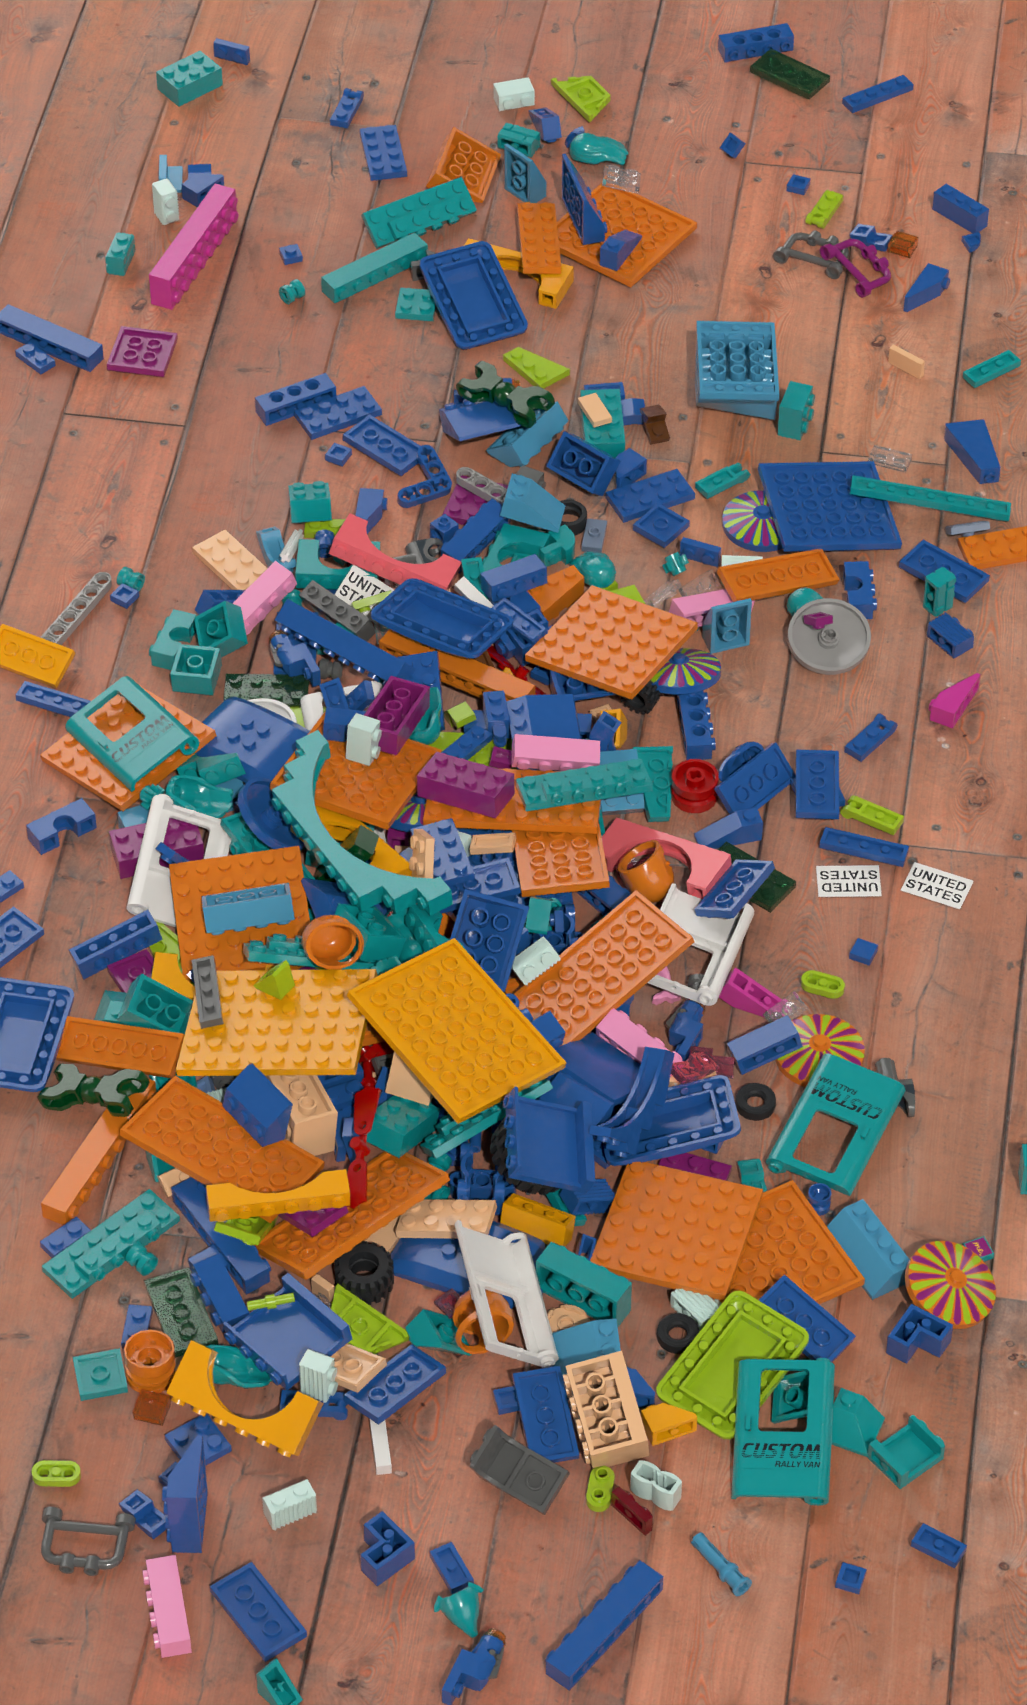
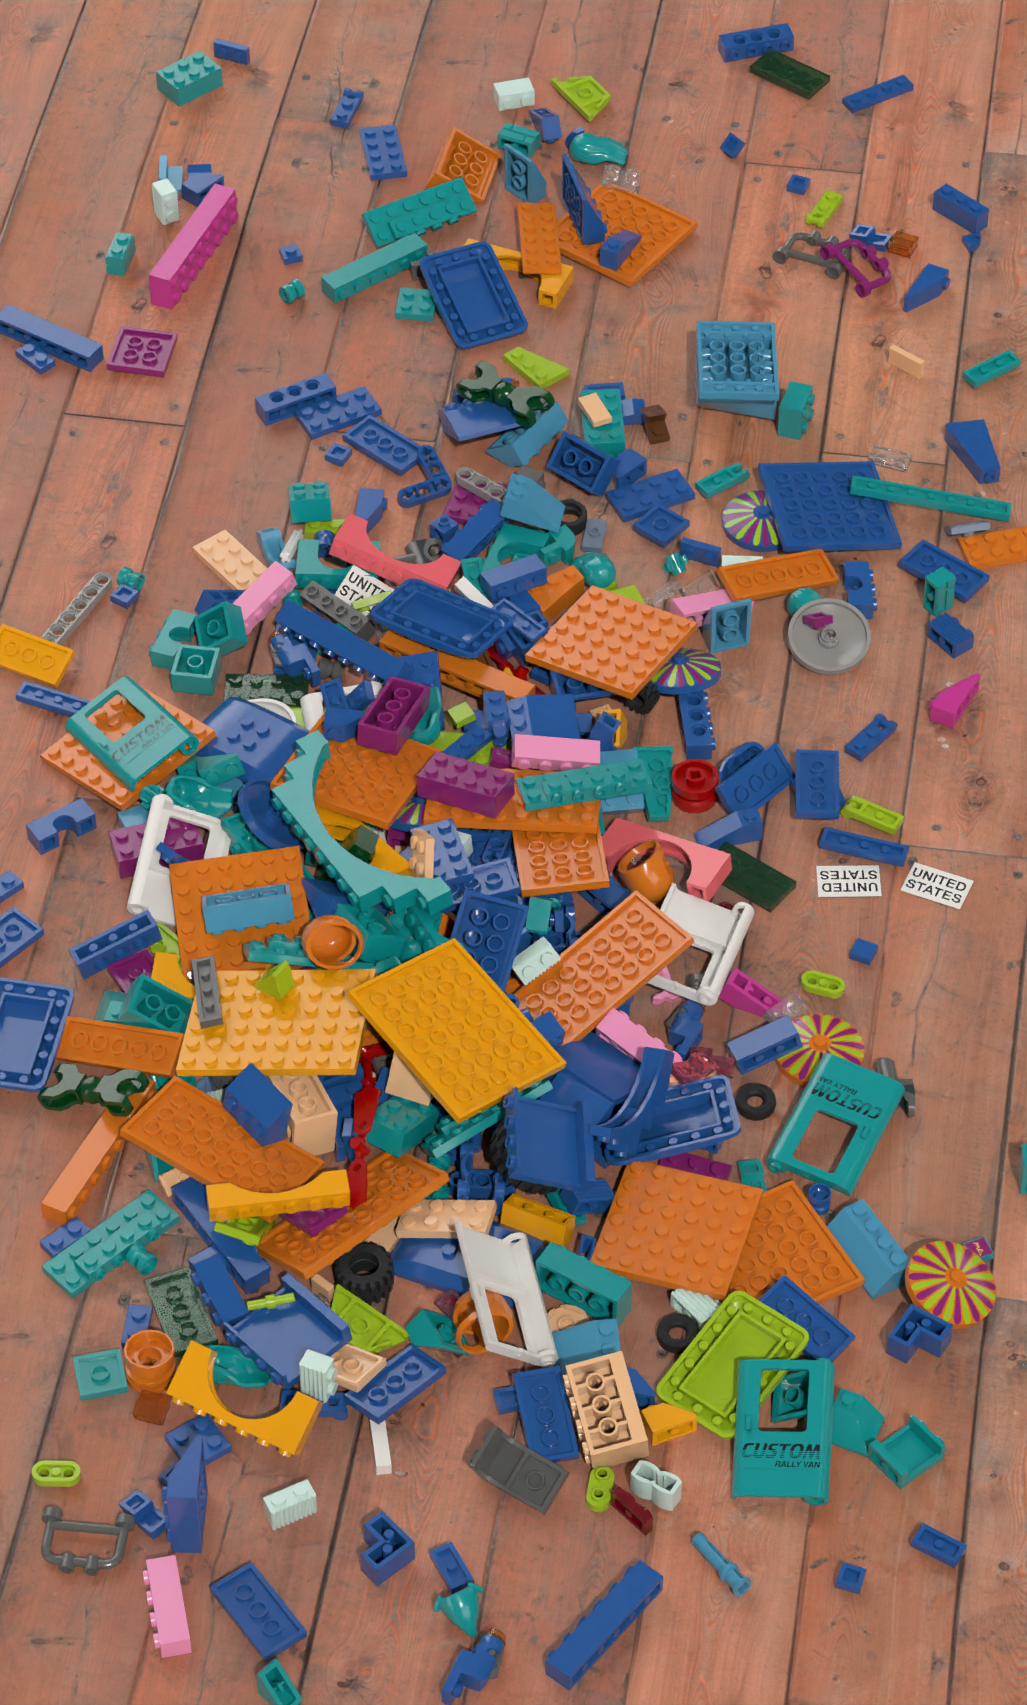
light aqua brick [346,713,382,766] -> none
light nougat tile [469,832,517,855] -> none
blue plate [694,859,775,919] -> none

